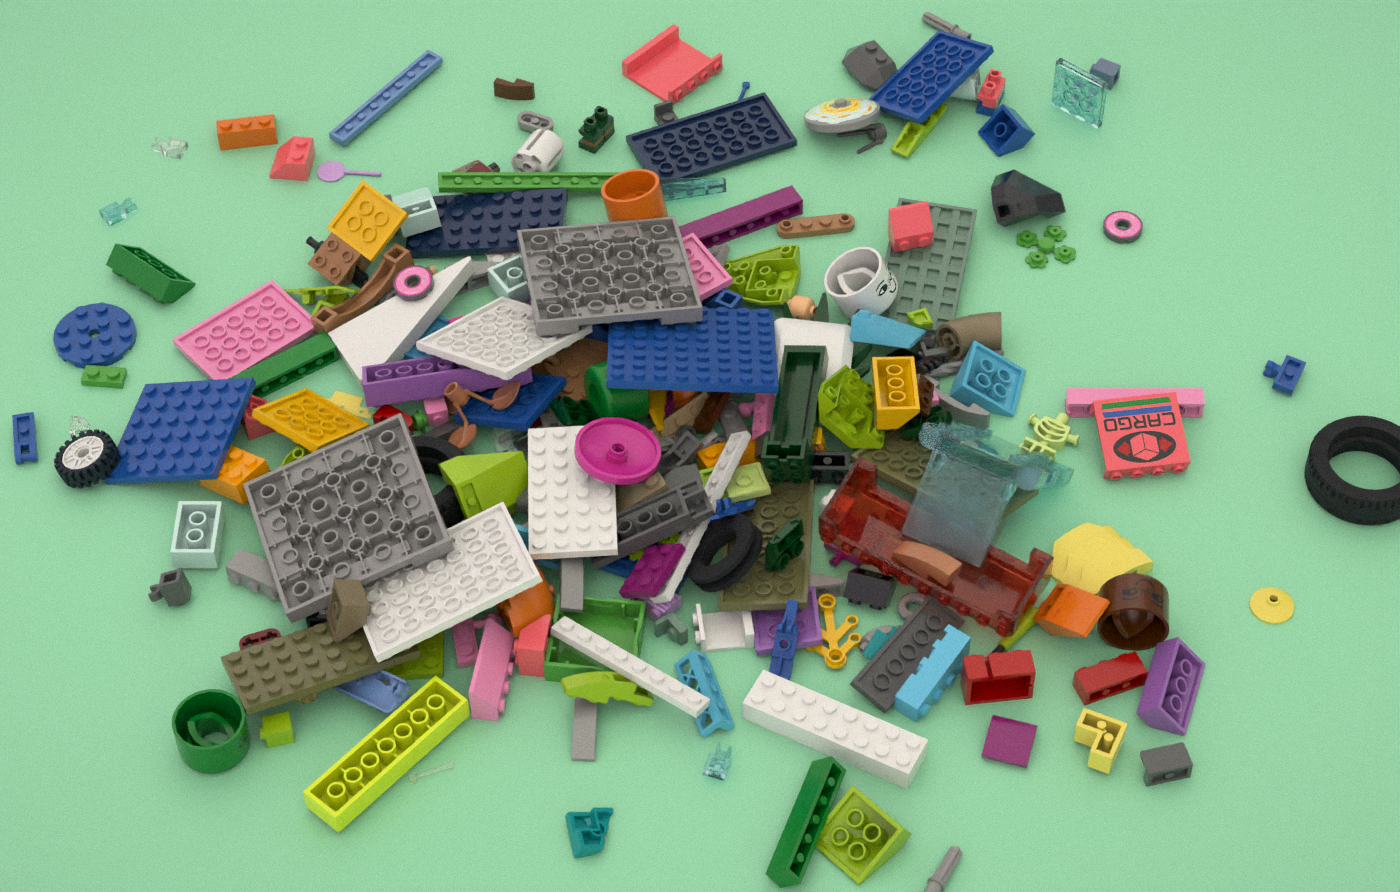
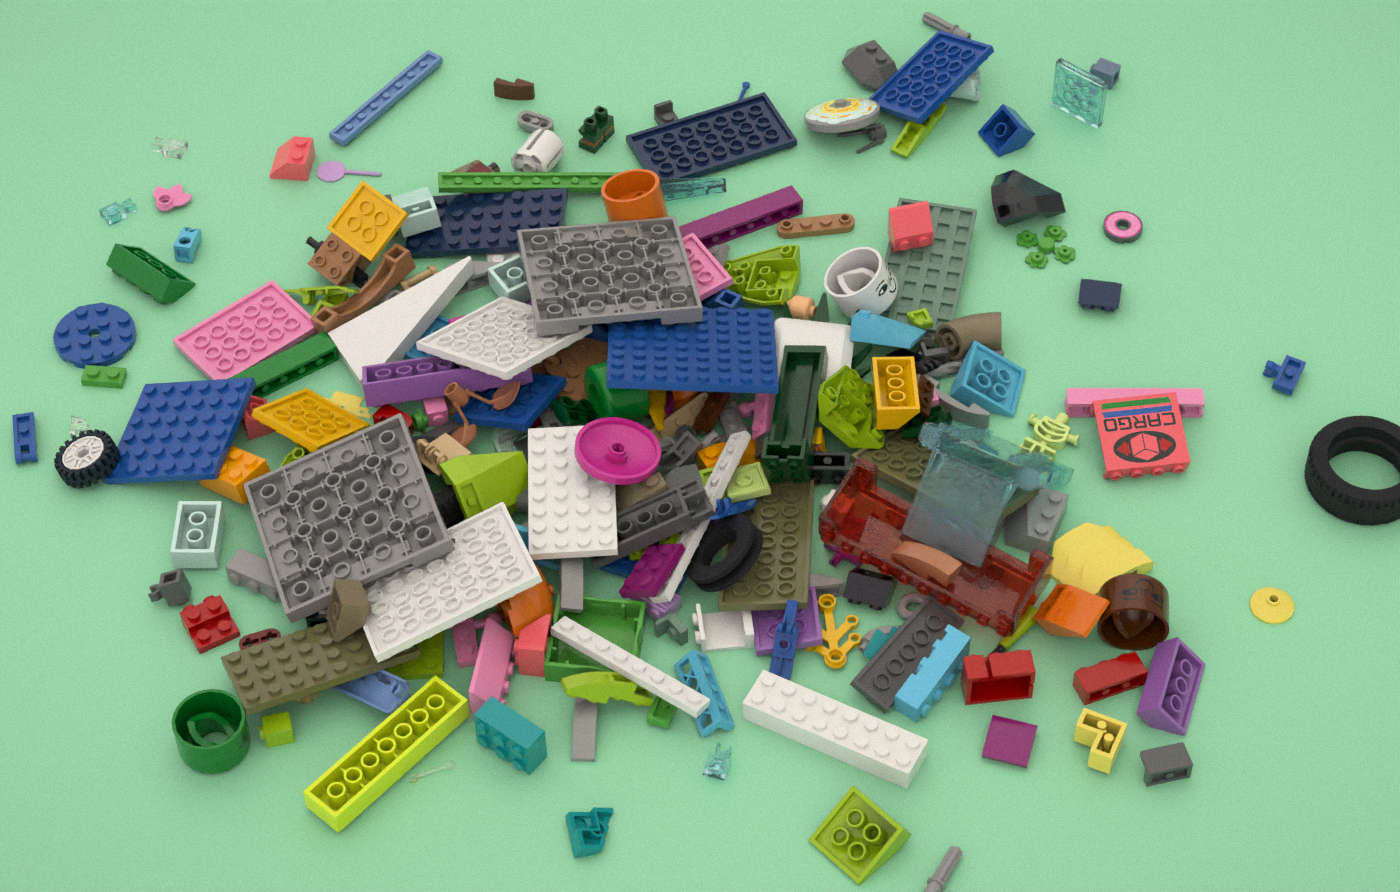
orange slope [216,114,278,151] -> none
tile [393,265,434,301] -> none
coral panel [622,24,723,104] -> none
dark green slope [765,517,804,573] -> none
green brick [765,756,846,888] -> none
coral hips [976,69,1006,117] -> none
none -> bright pink plate [153,184,192,211]
none -> medium azure leg [173,227,202,263]
none -> red plate [179,595,240,654]
none -> tan hinge [416,433,472,476]
none -> teal brick [474,696,547,775]
none -> bright green plate [646,695,678,729]
none -> light grey wedge [1005,483,1069,558]
none -> dark blue slope [1078,278,1122,312]

